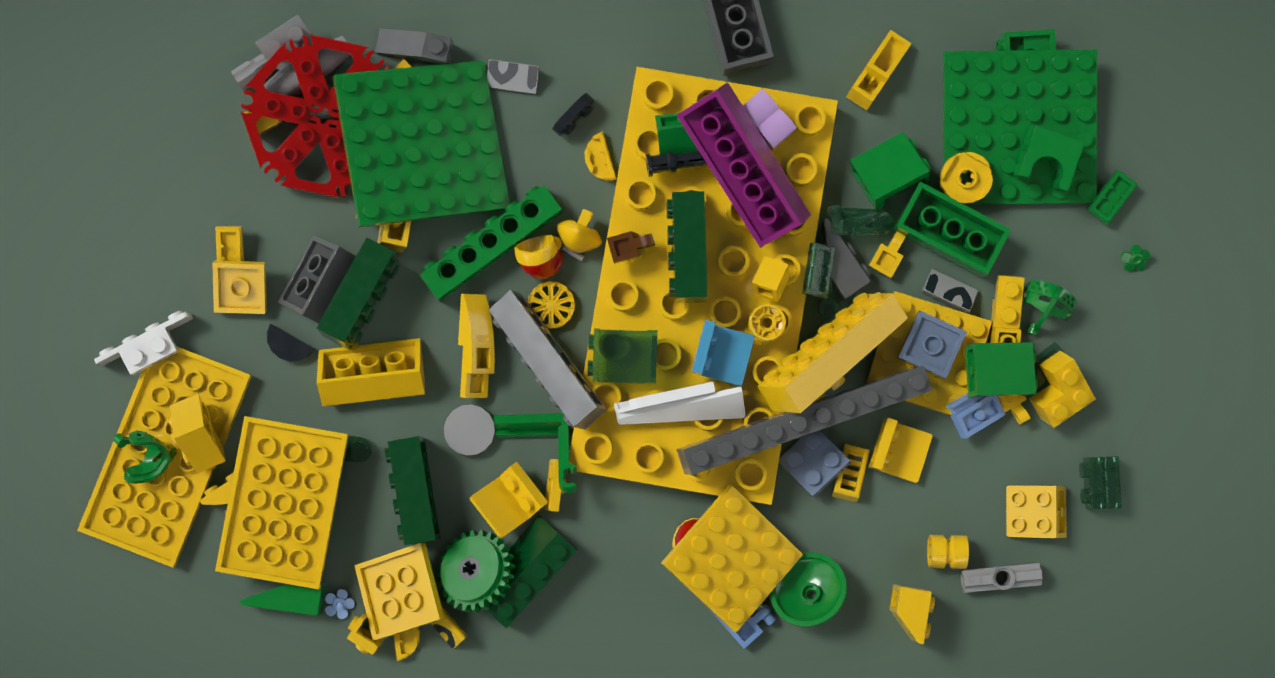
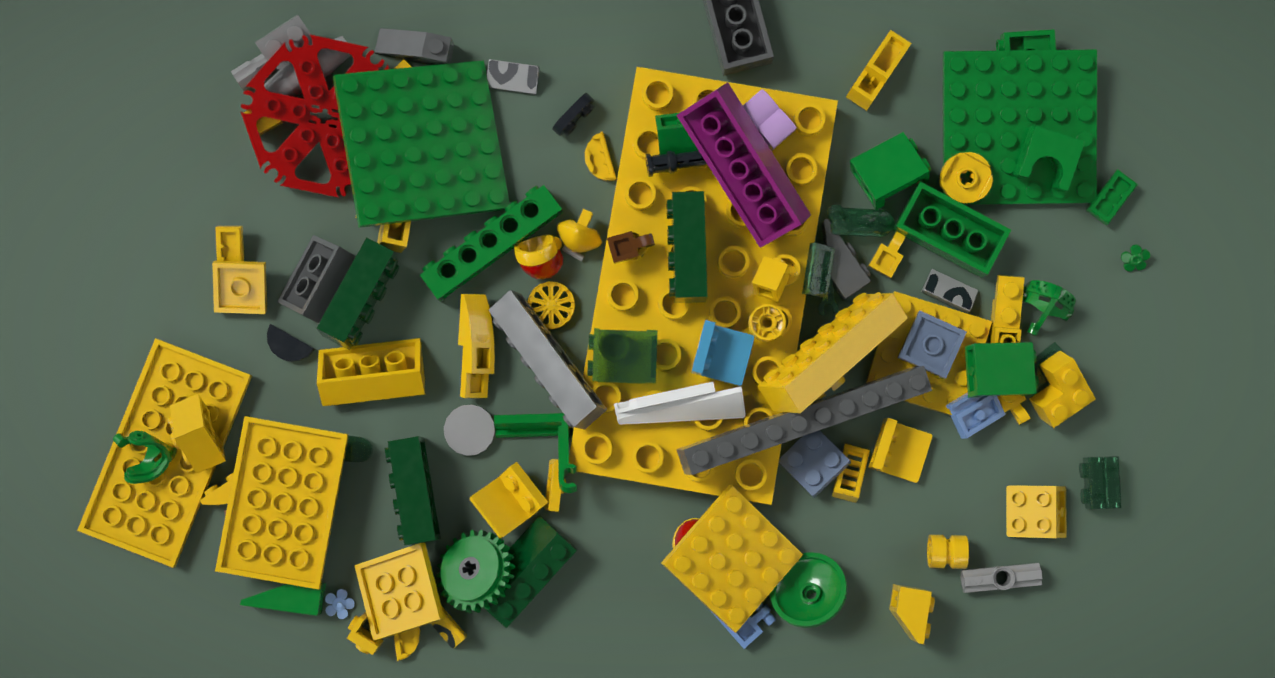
white bracket [94,311,193,375] -> none

